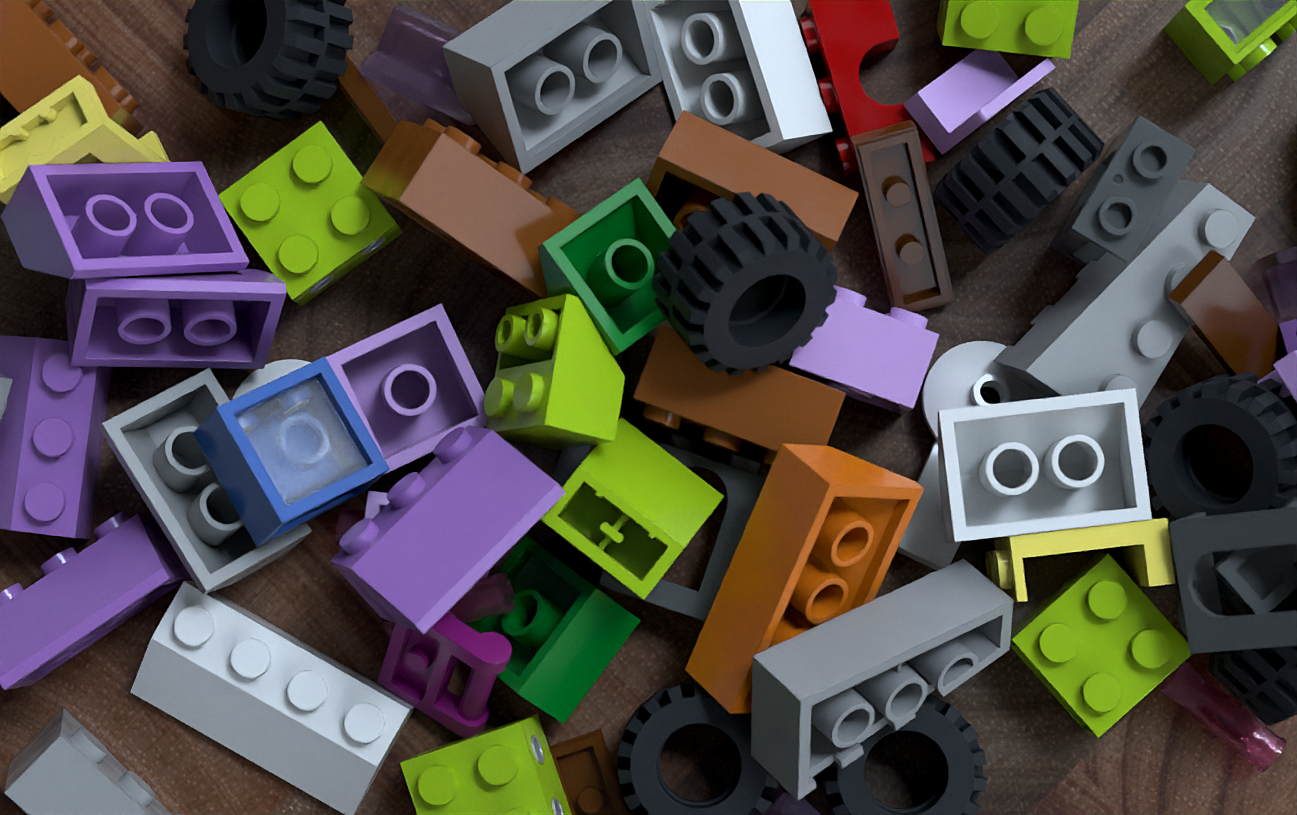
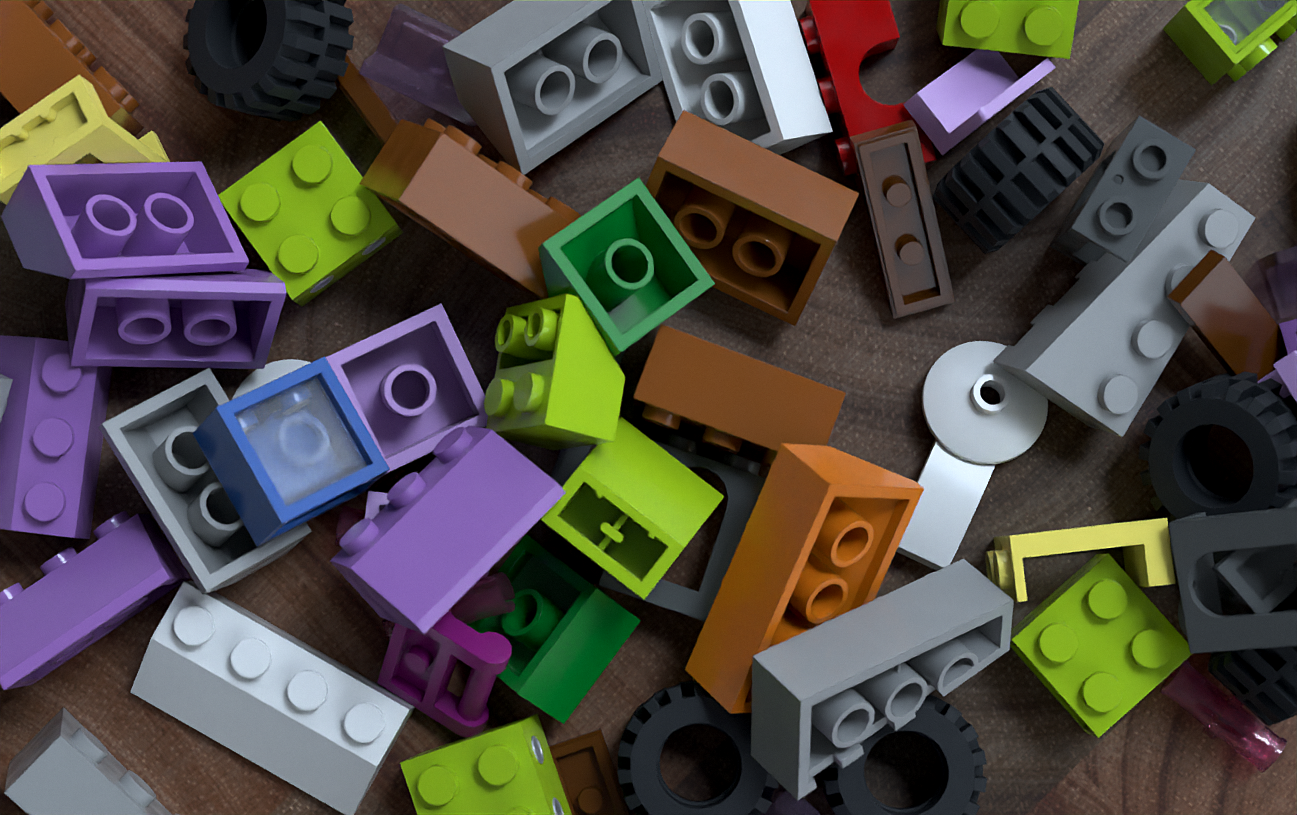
black tyre [652,192,838,376] -> none
lavender brick [784,285,939,416] -> none
white slope [937,388,1152,543] -> none

